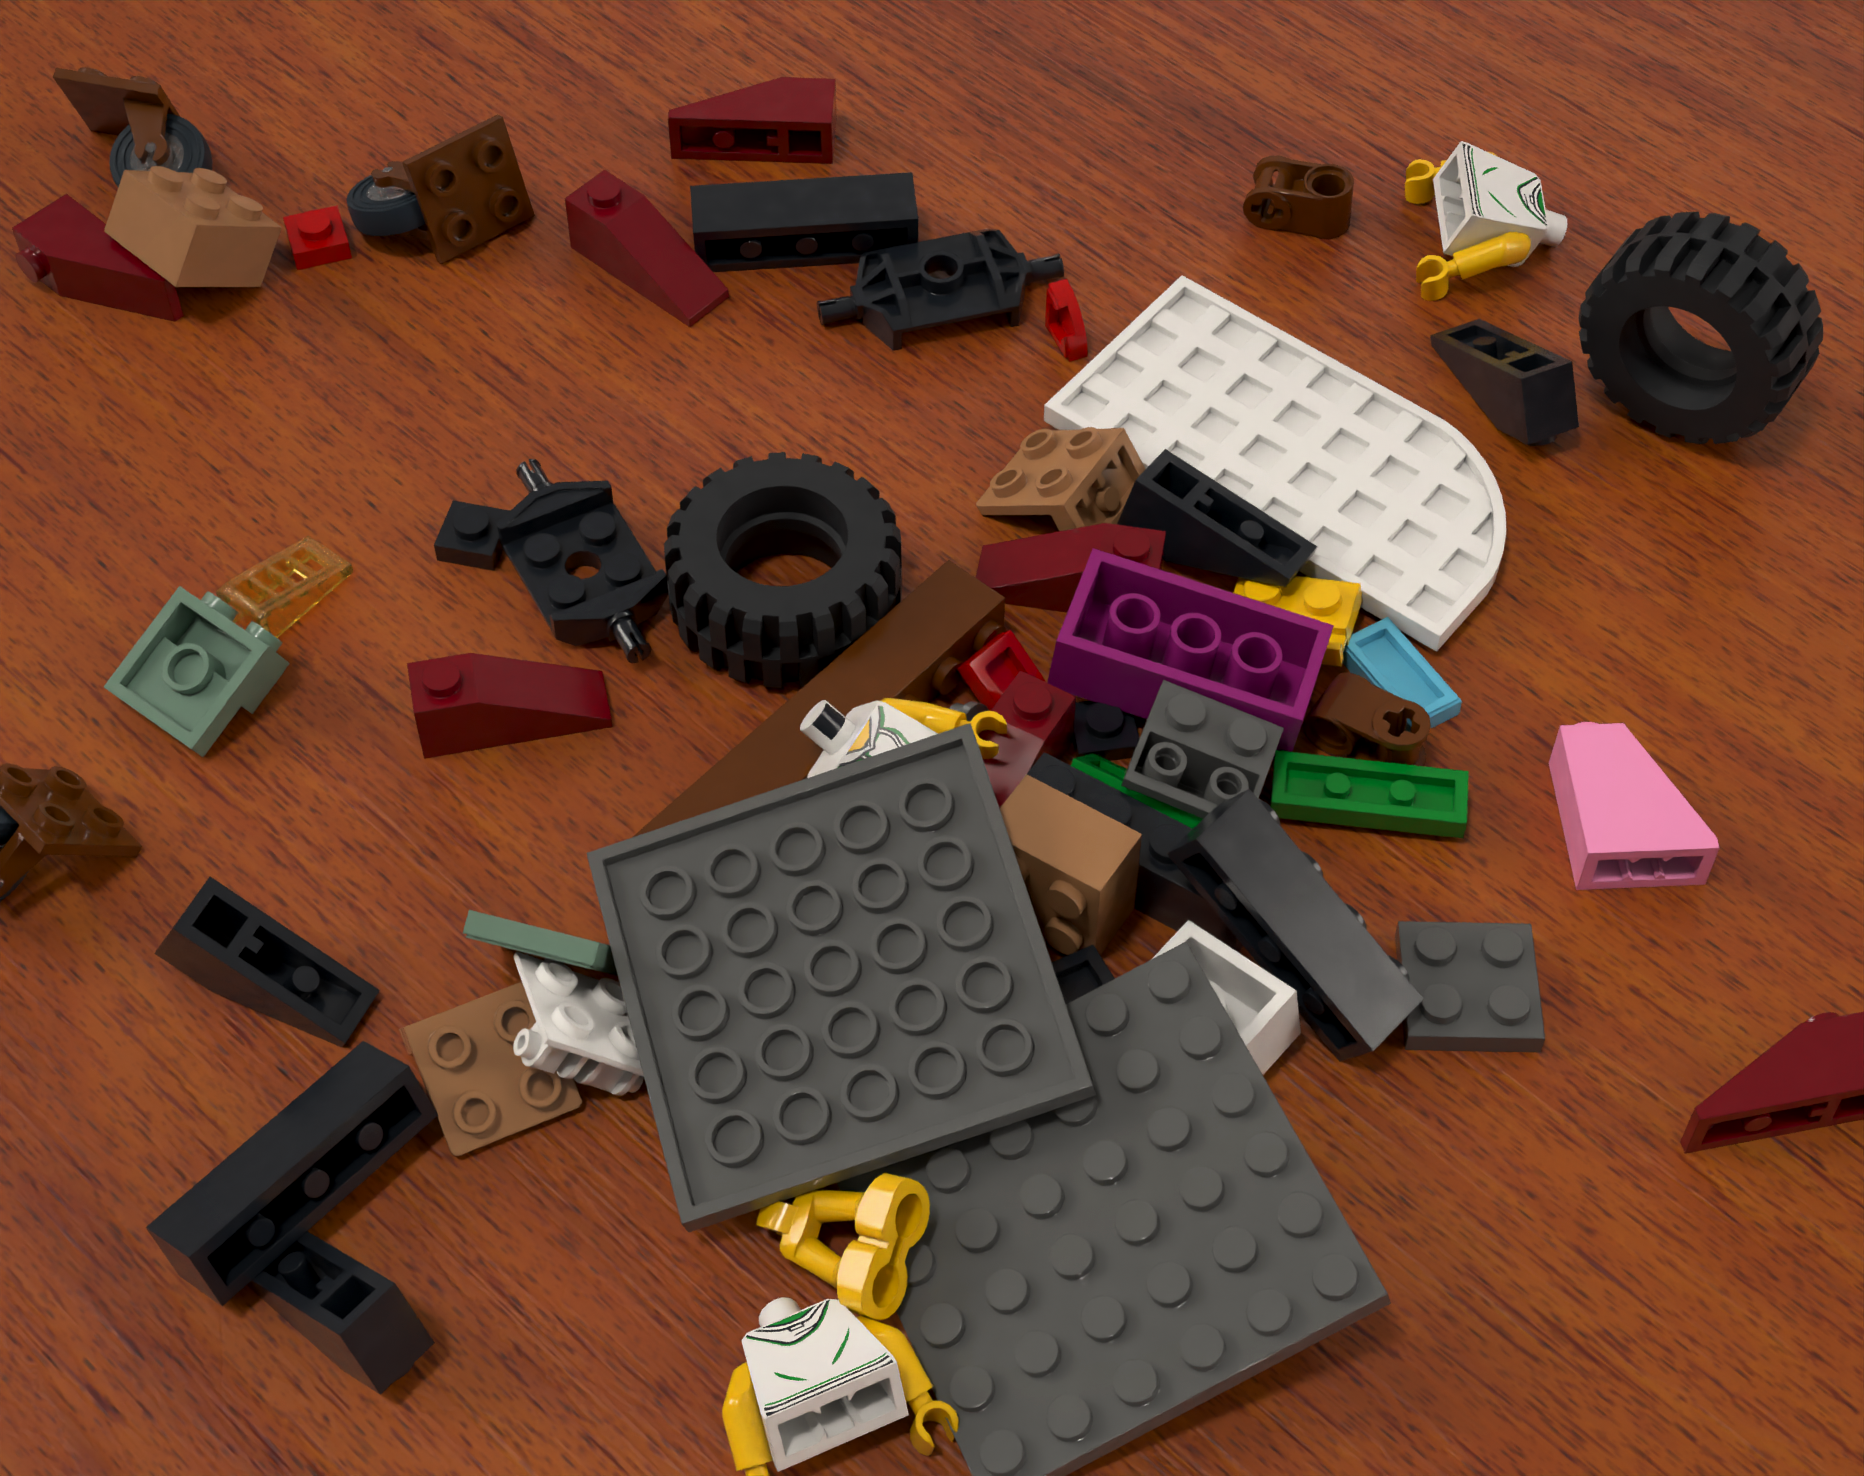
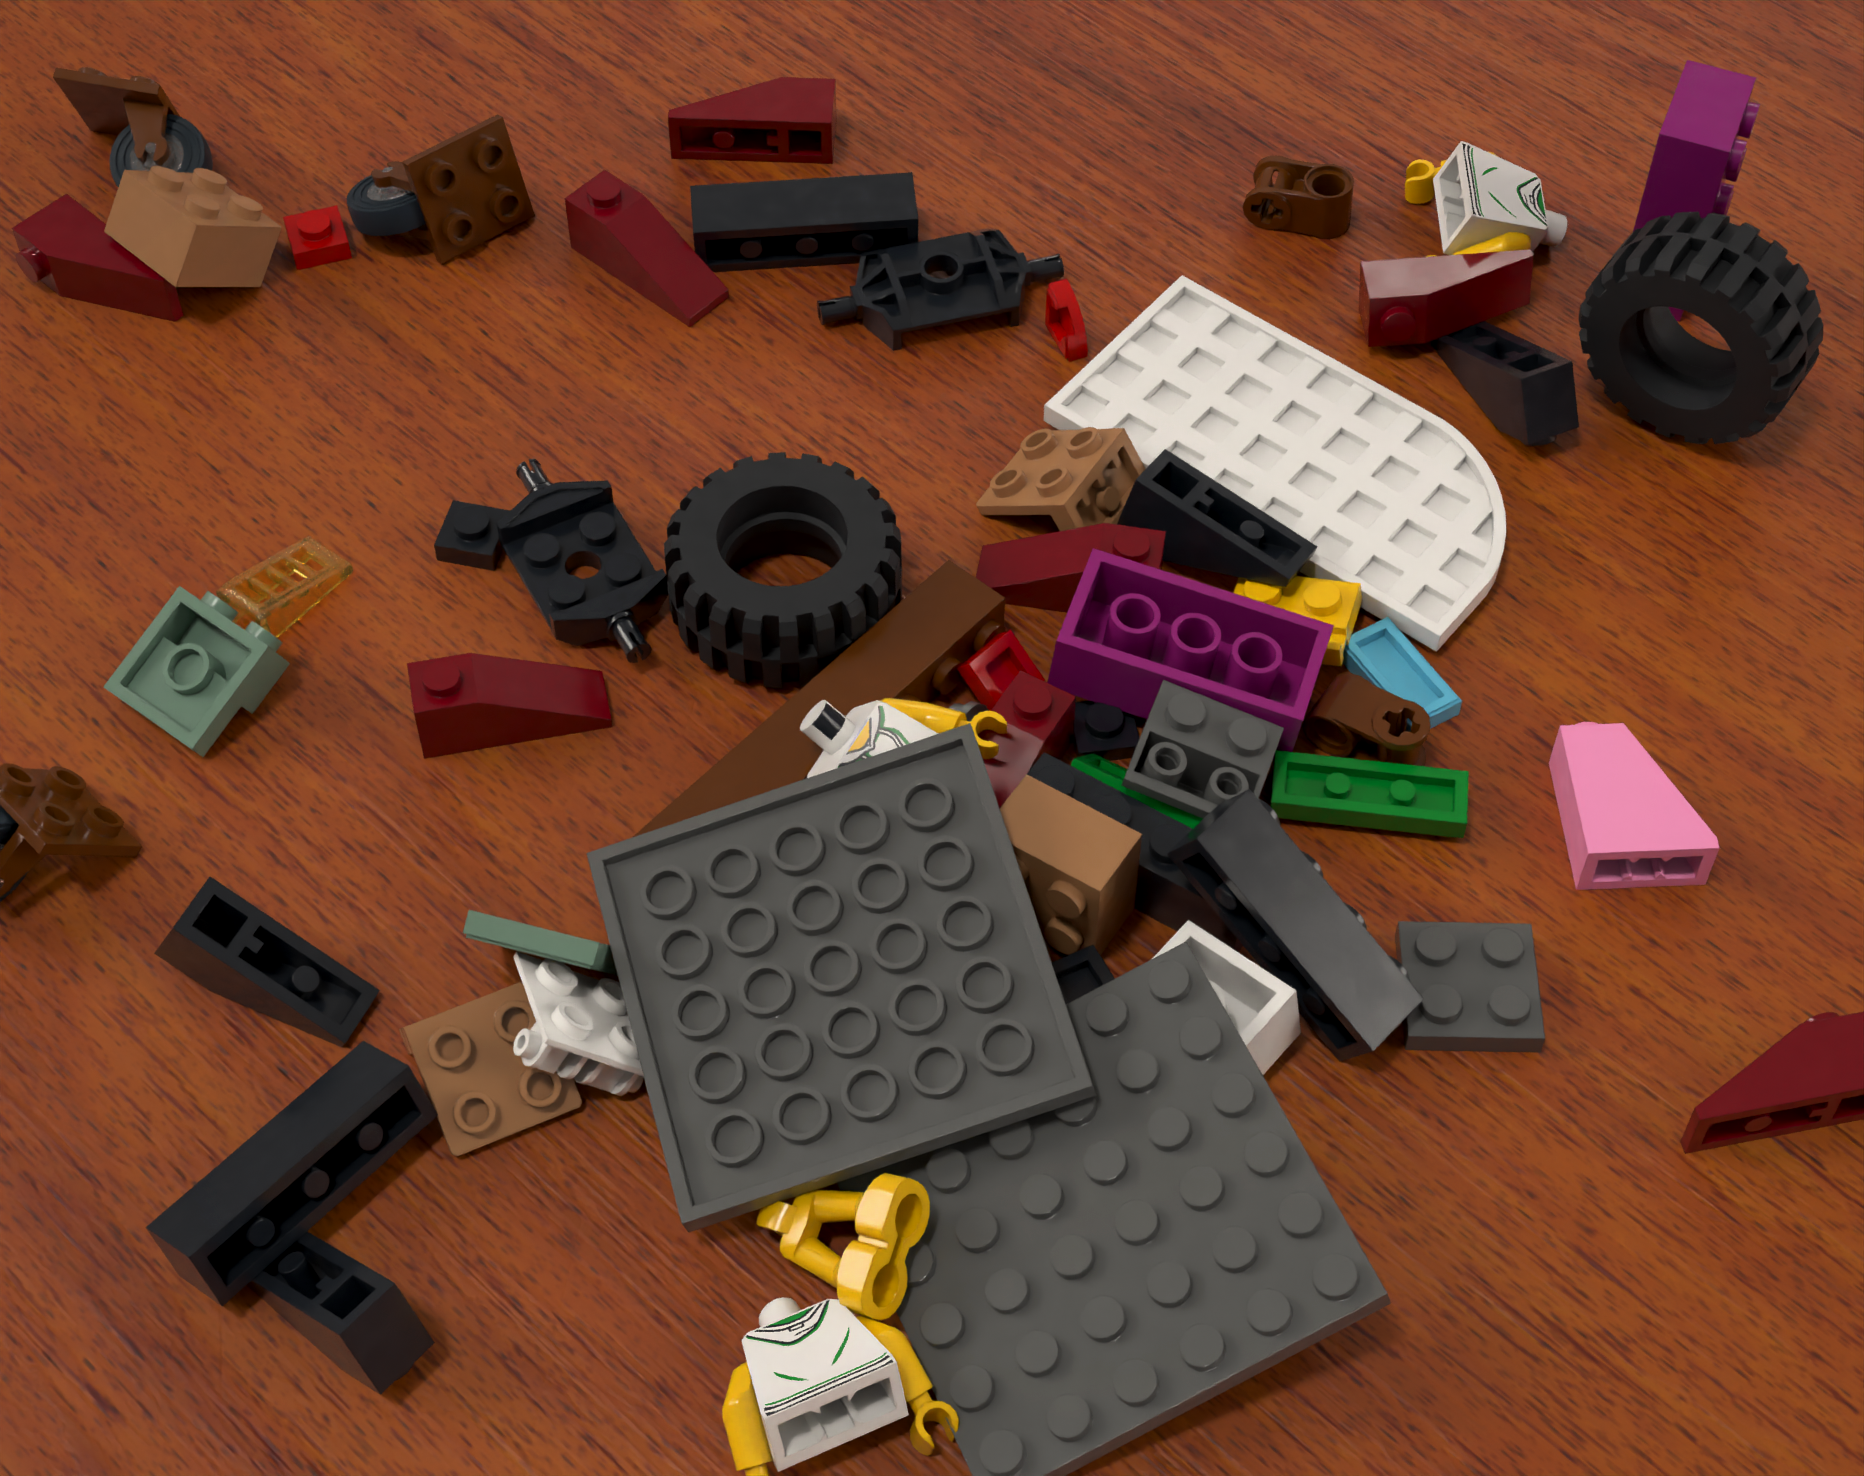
none -> dark red slope [1359,249,1533,347]
none -> magenta brick [1633,60,1760,322]

